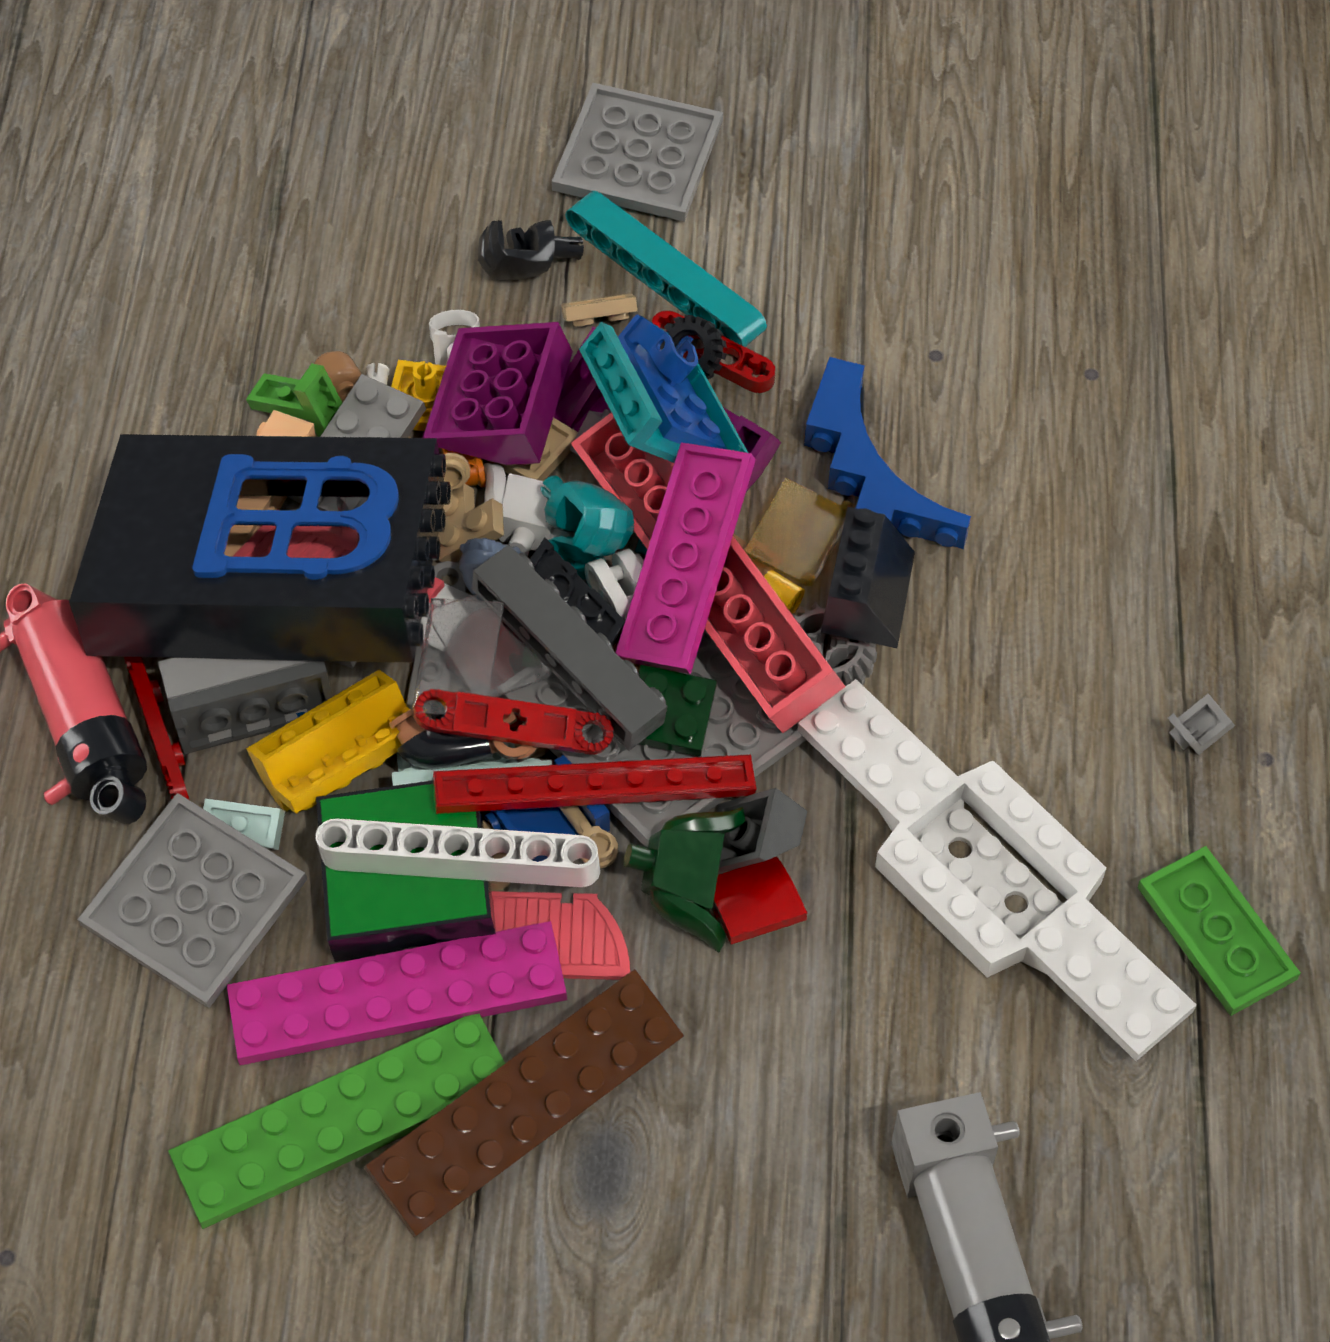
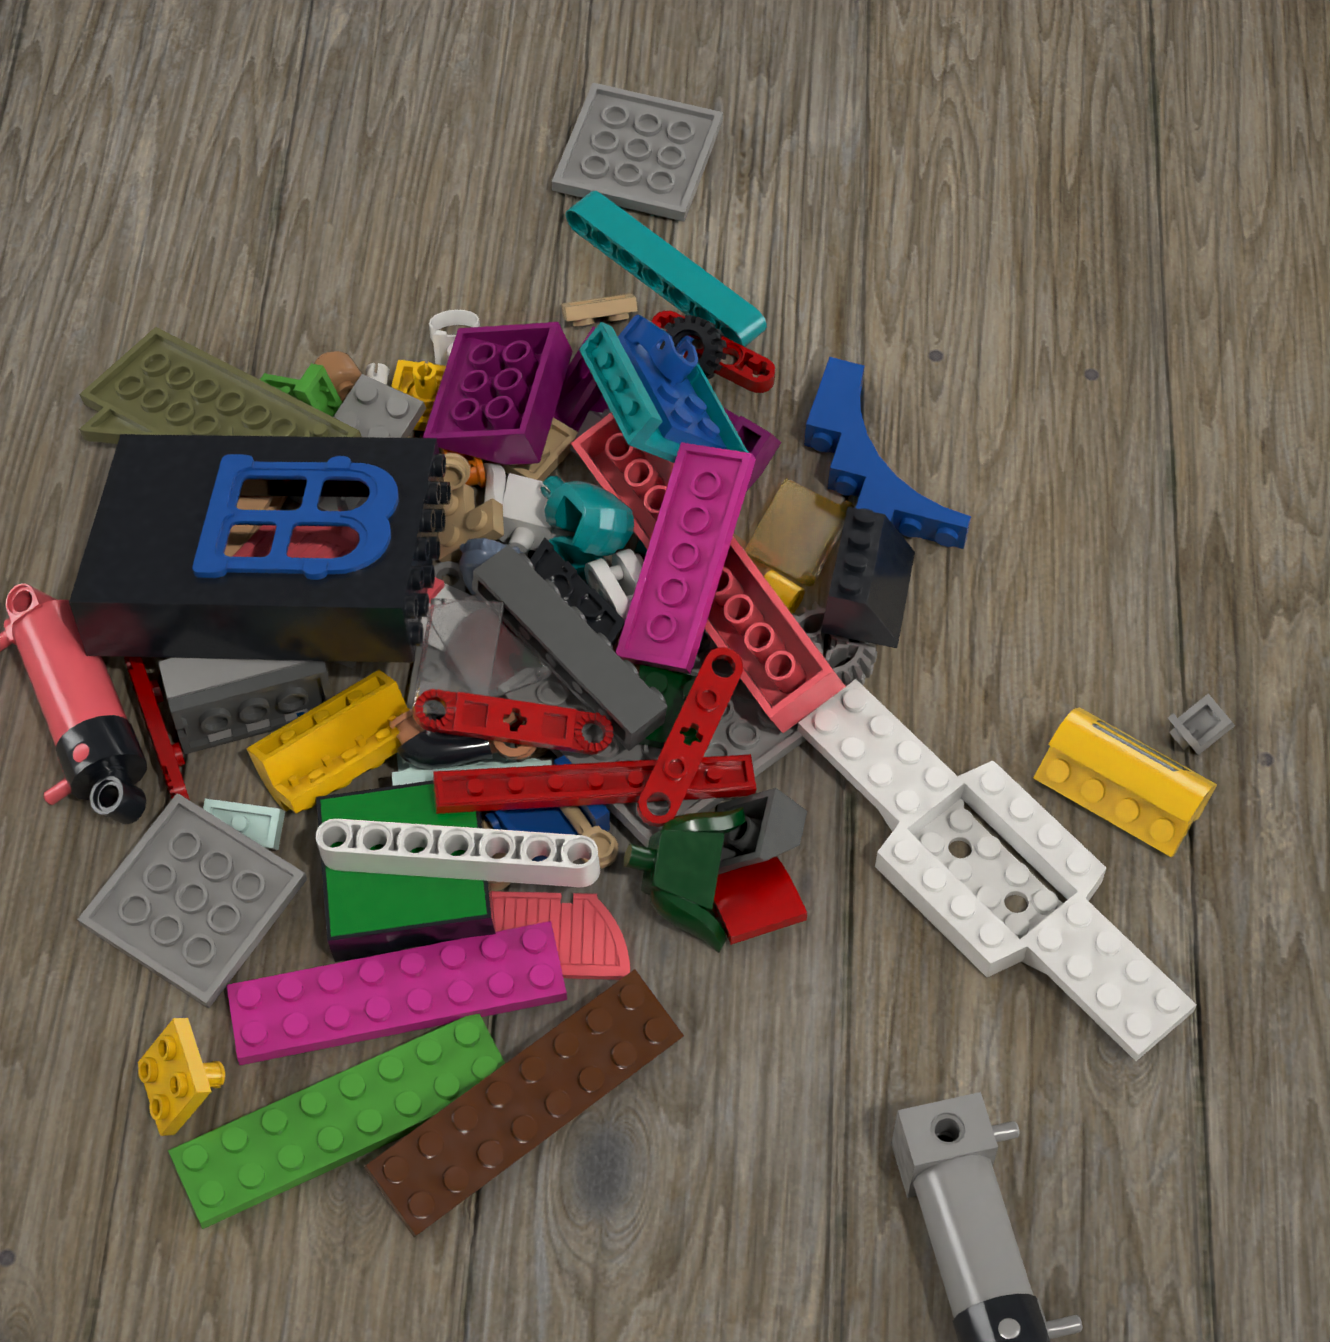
black piece [478,220,584,280] -> none
bright green plate [1137,846,1301,1016] -> none
none -> olive wing [79,327,362,444]
none -> yellow plate [137,1018,225,1136]
none -> red piece [637,647,743,828]
none -> yellow brick [1033,708,1217,857]

